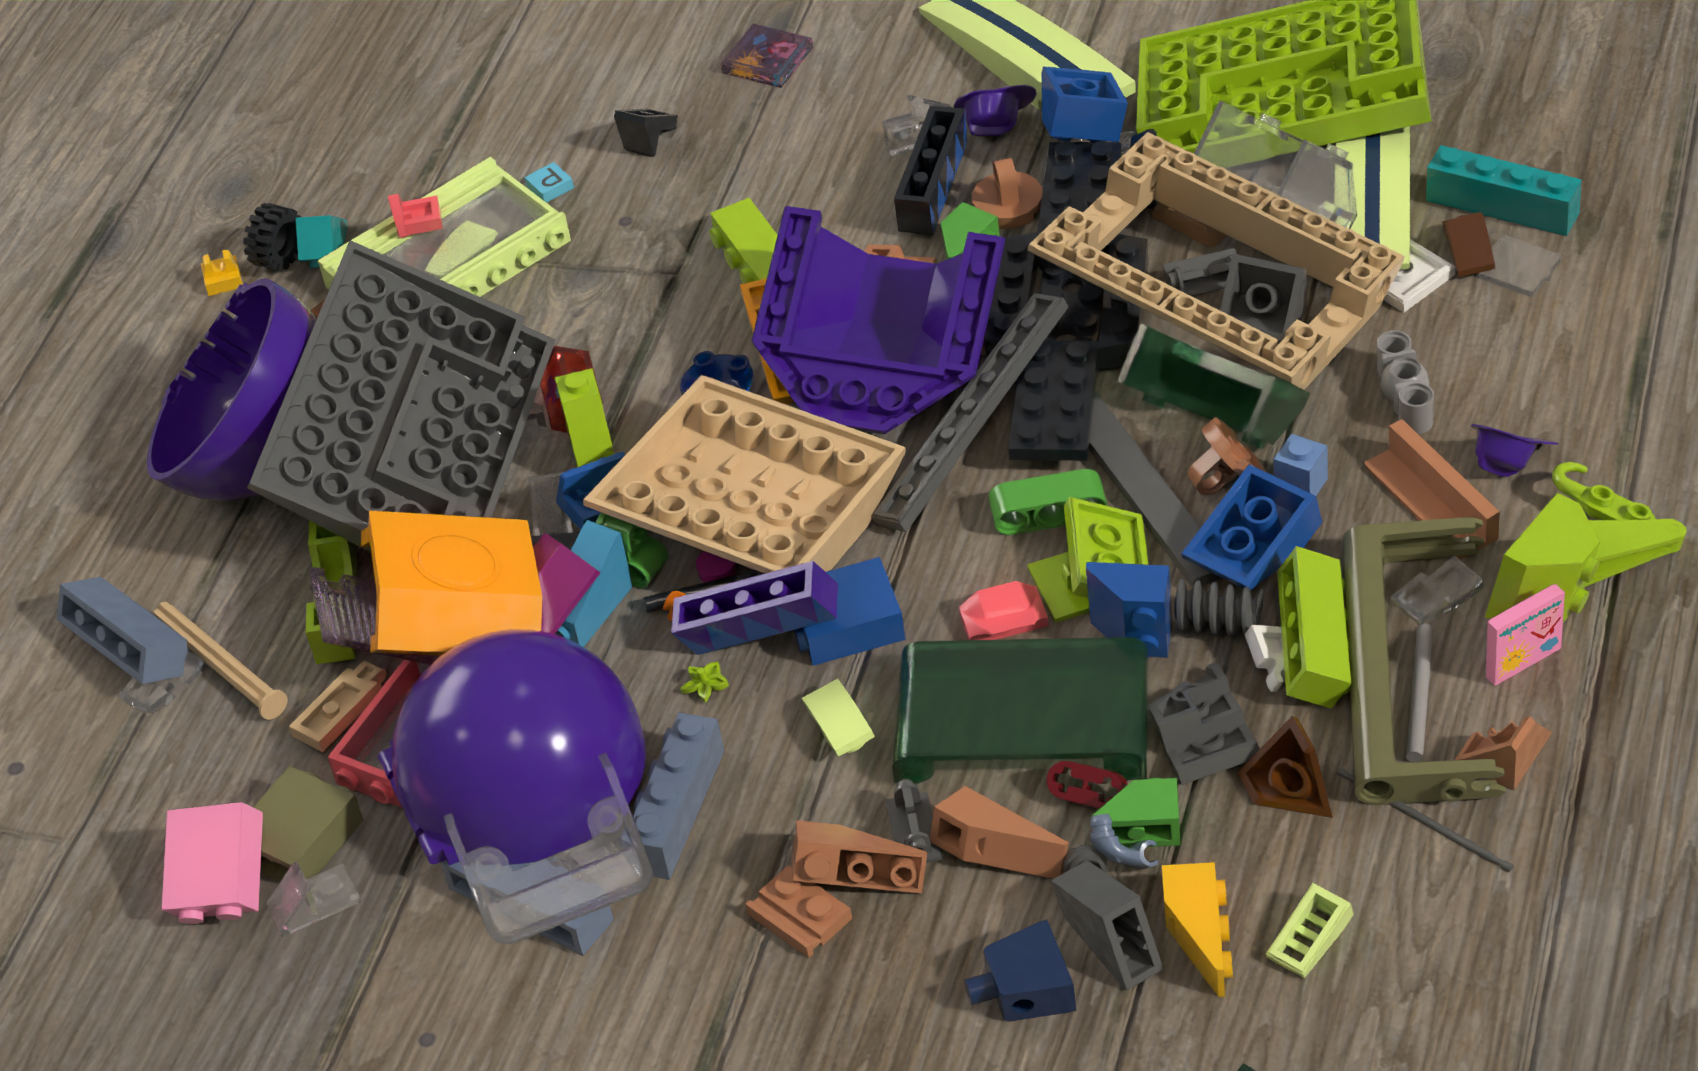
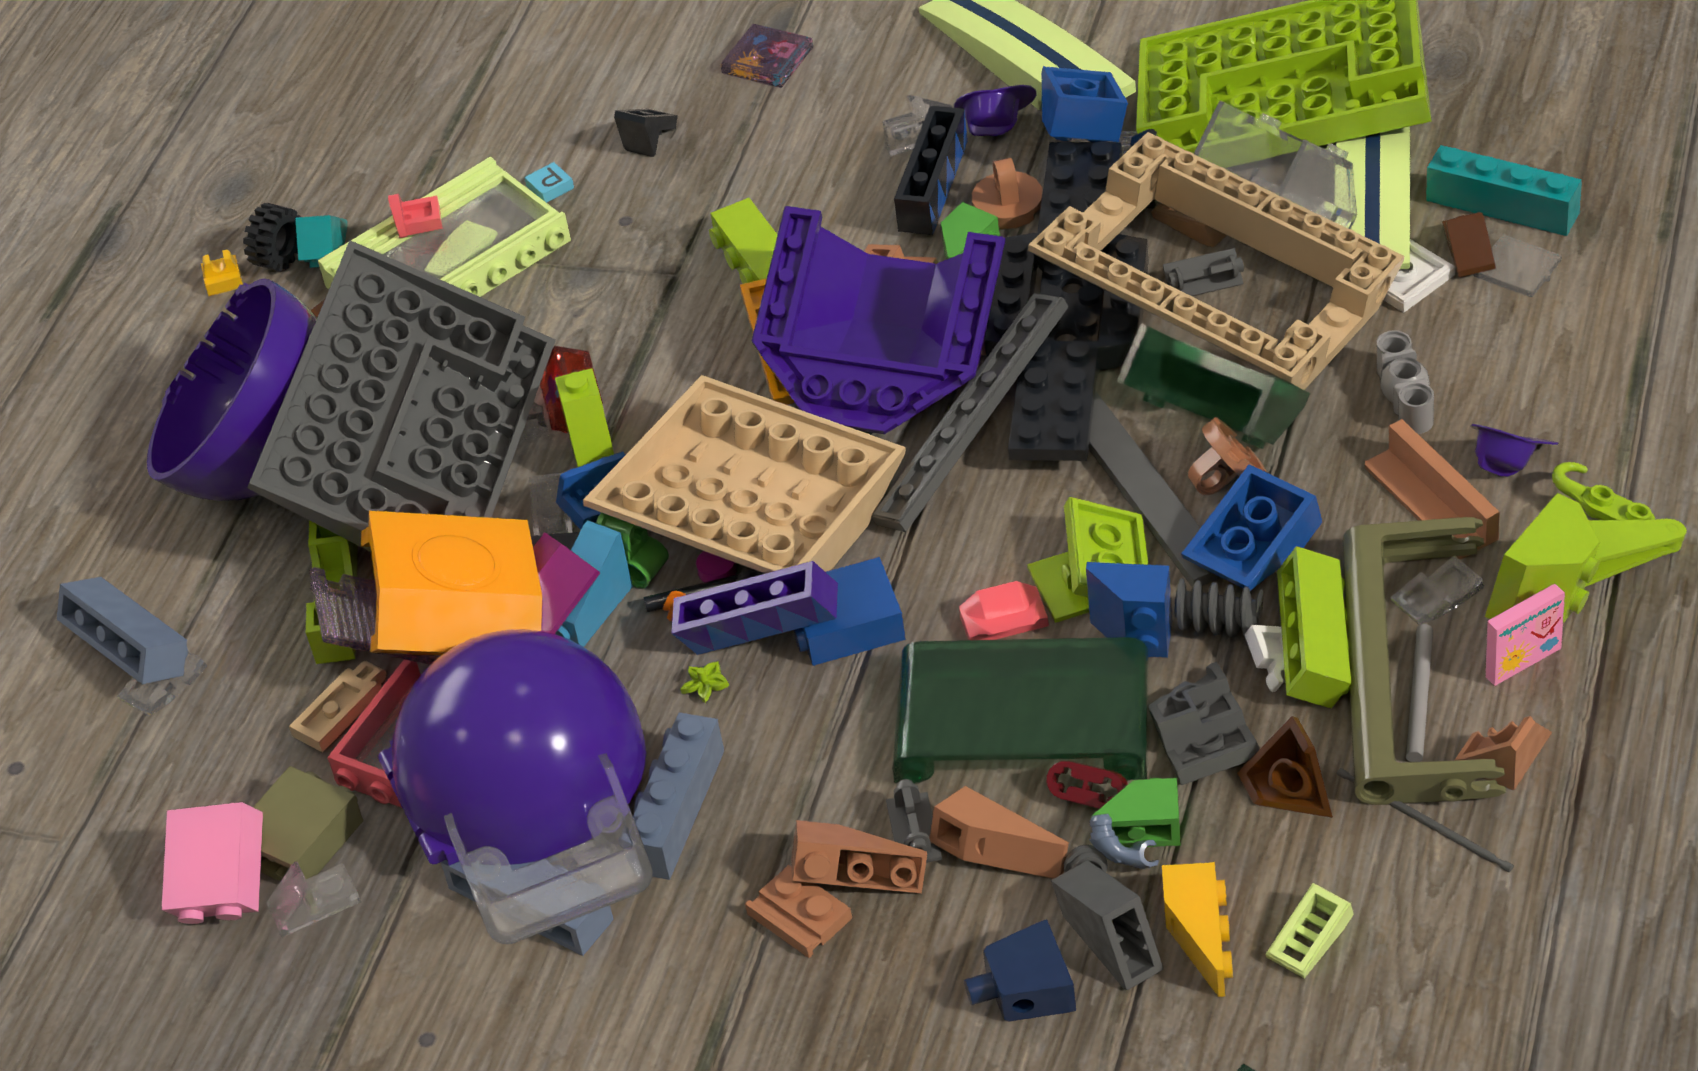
tan axle [153,602,288,720] -> none
clear blue dish [680,351,754,395] -> none
yellowish green slope [802,679,875,757] -> none
bright green beam [988,469,1108,535] -> none
dark grey slope [1220,254,1307,341] -> none
medium blue brick [1273,434,1328,496] -> none

